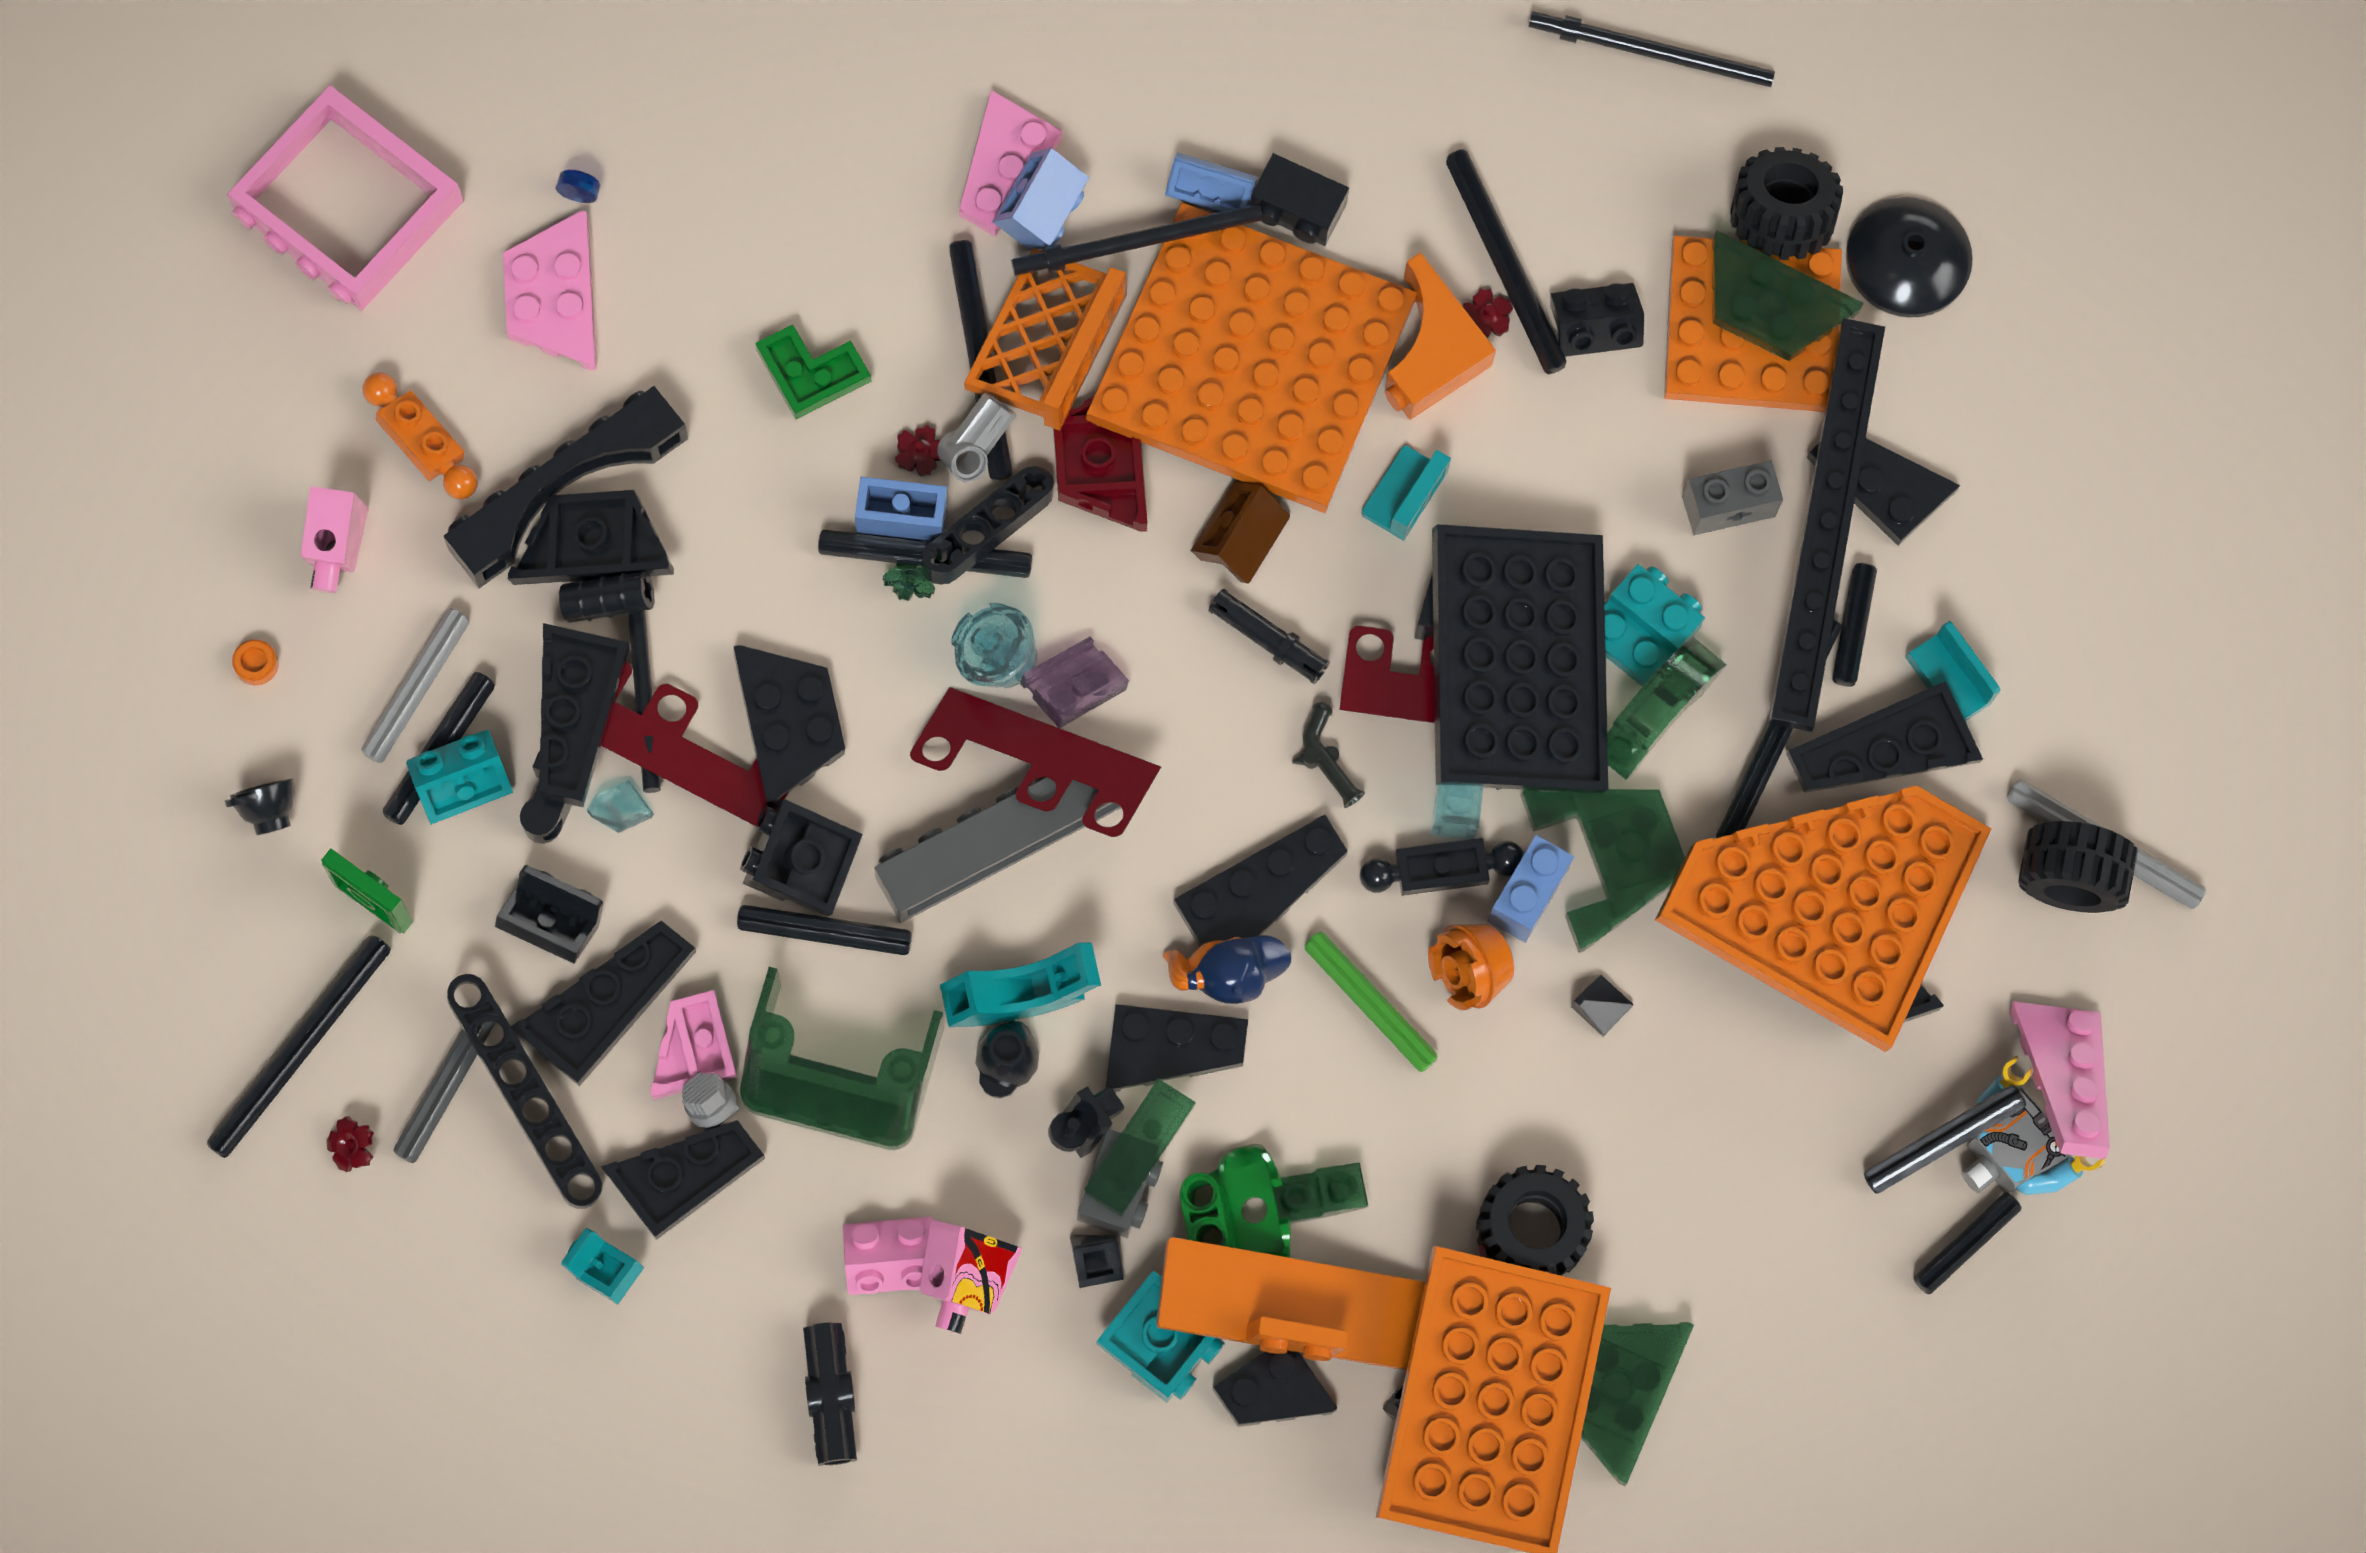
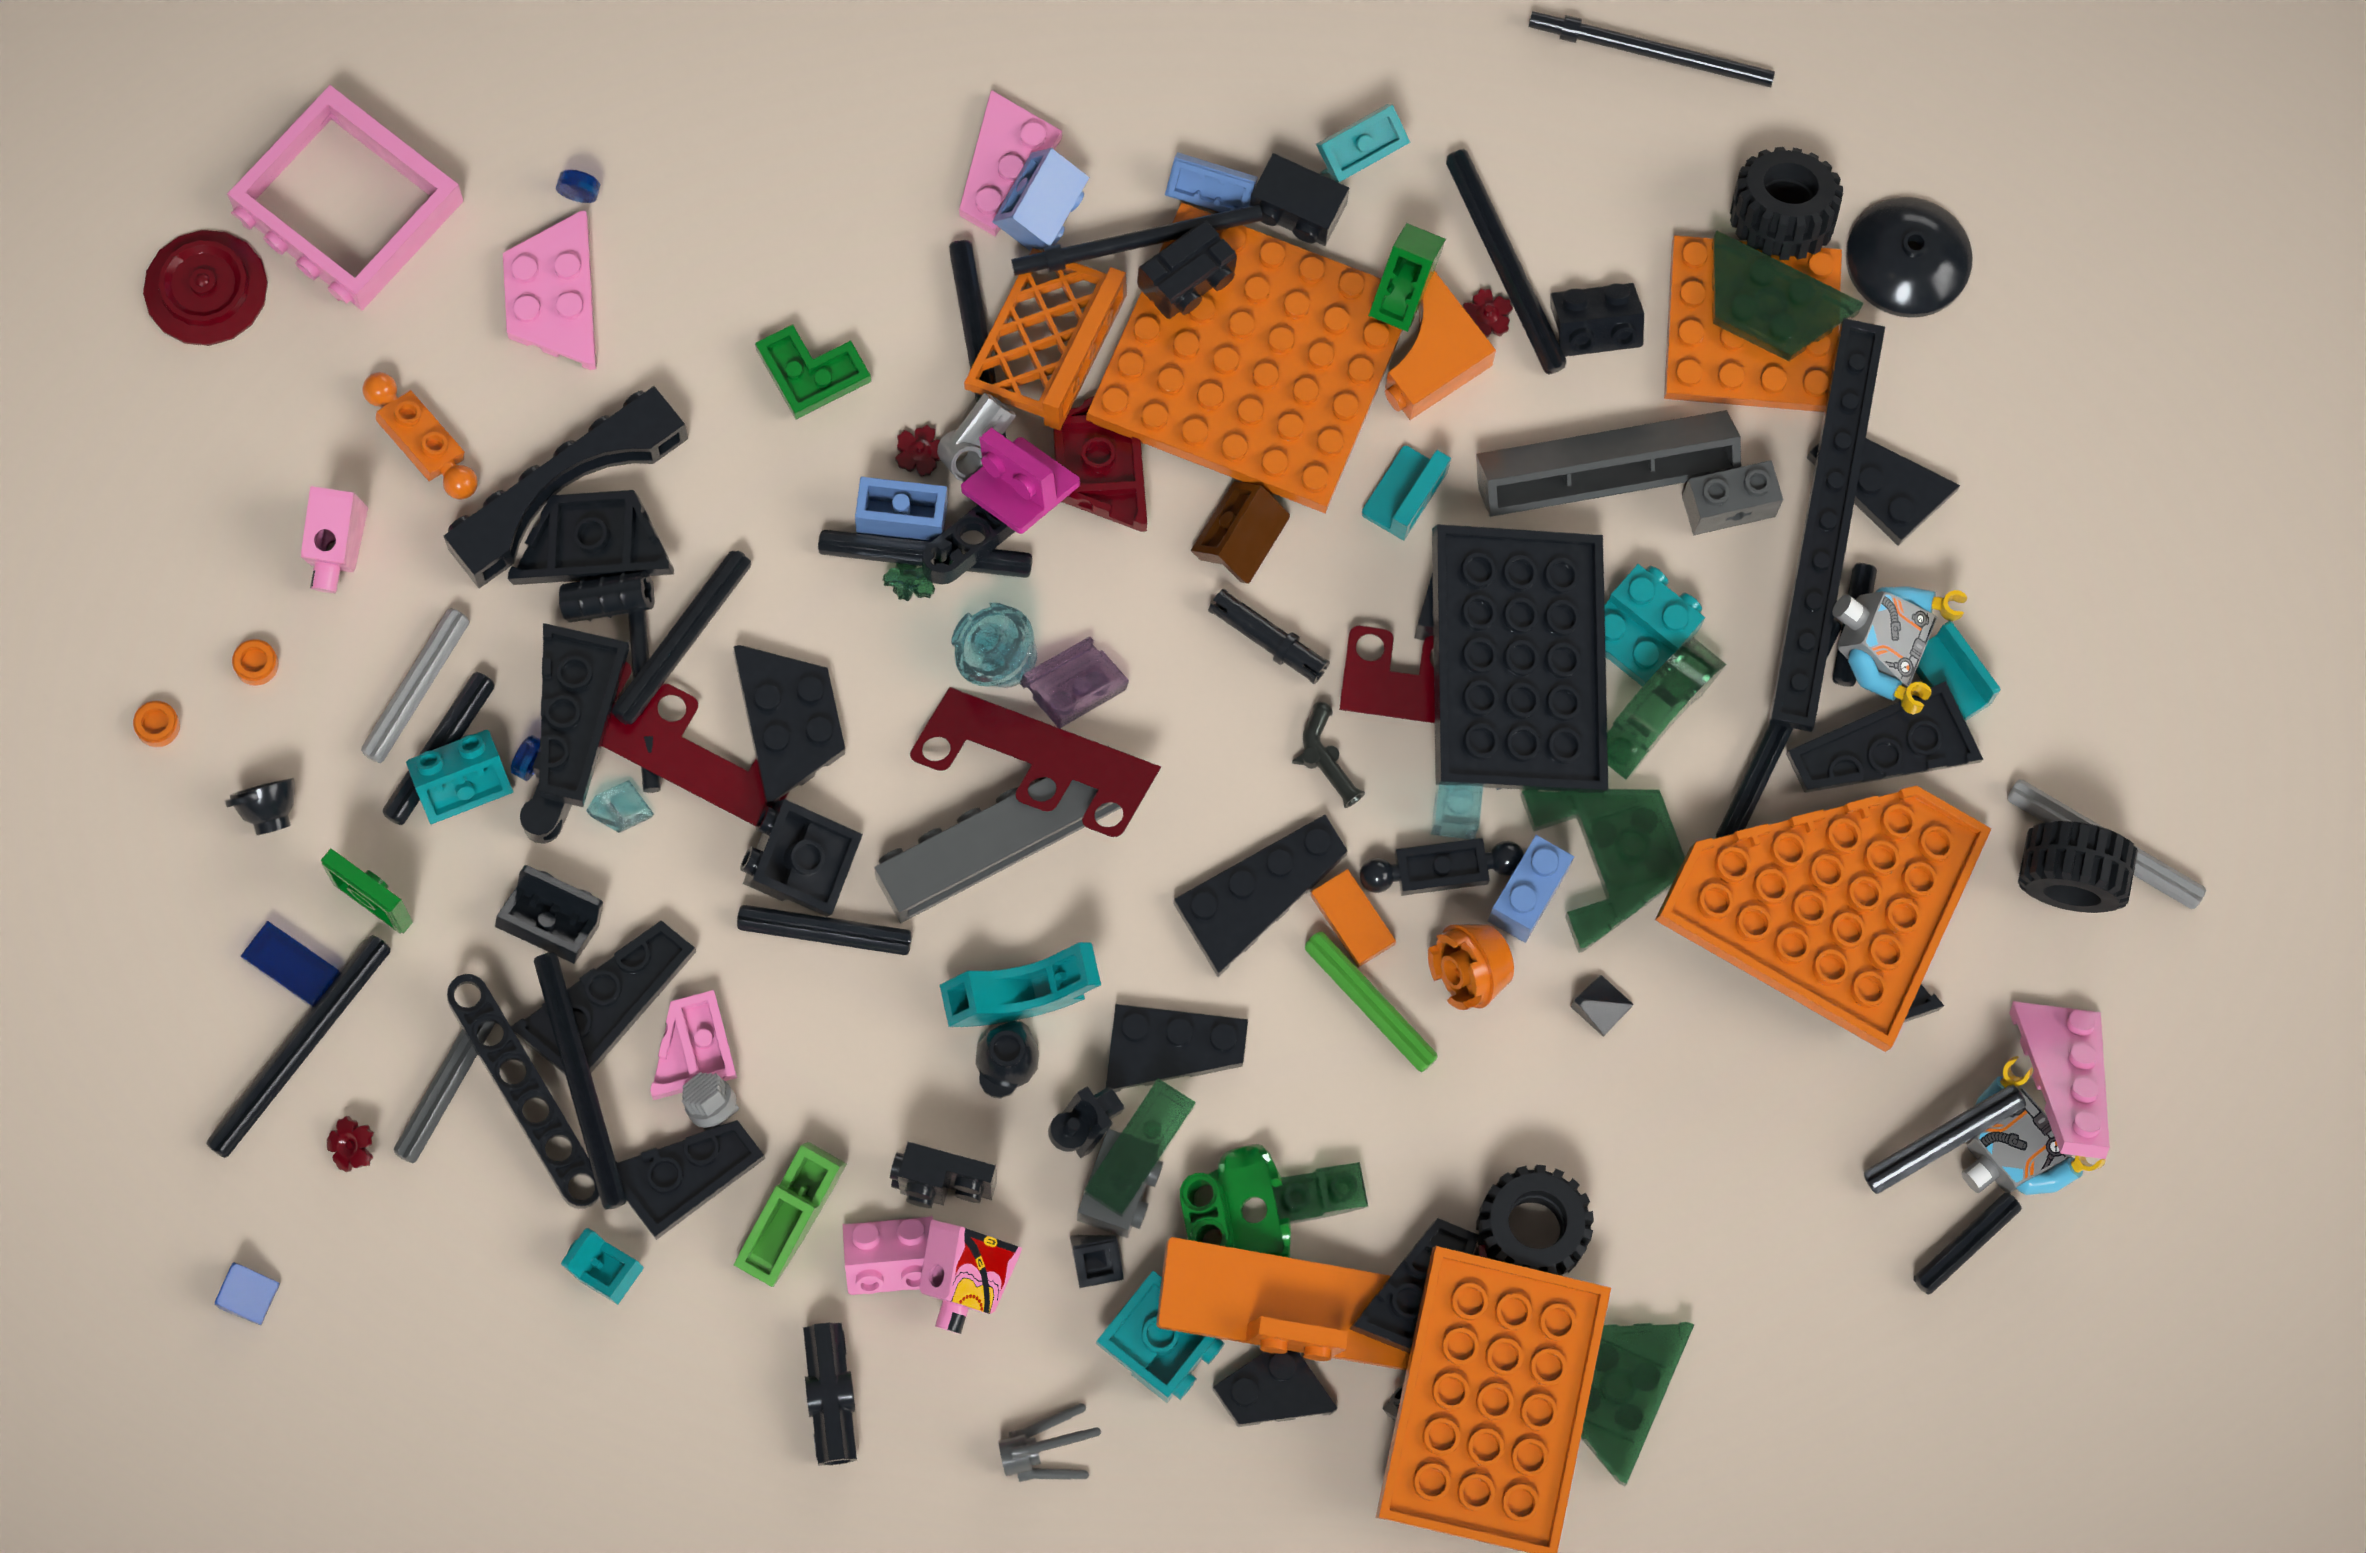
clear green windscreen [740,967,944,1150] -> none
dark blue hair [1163,935,1292,1004] -> none
none -> orange tile [133,701,180,747]
none -> dark red piece [143,230,268,346]
none -> slope [215,1262,280,1325]
none -> clear blue tile [241,921,341,1008]
none -> clear blue tile [511,735,540,781]
none -> black axle [534,952,627,1210]
none -> black axle [612,551,751,725]
none -> bright green slope [733,1142,847,1287]
none -> black plate [890,1142,997,1208]
none -> dark pink bracket [961,427,1080,534]
none -> dark grey plant [998,1404,1101,1482]
none -> black brick [1137,220,1237,319]
none -> orange tile [1310,869,1396,968]
none -> teal panel [1316,104,1411,182]
none -> black wing [1350,1218,1479,1354]
none -> green arch [1368,223,1446,332]
none -> dark grey brick [1476,410,1741,517]
none -> torso [1832,586,1968,714]

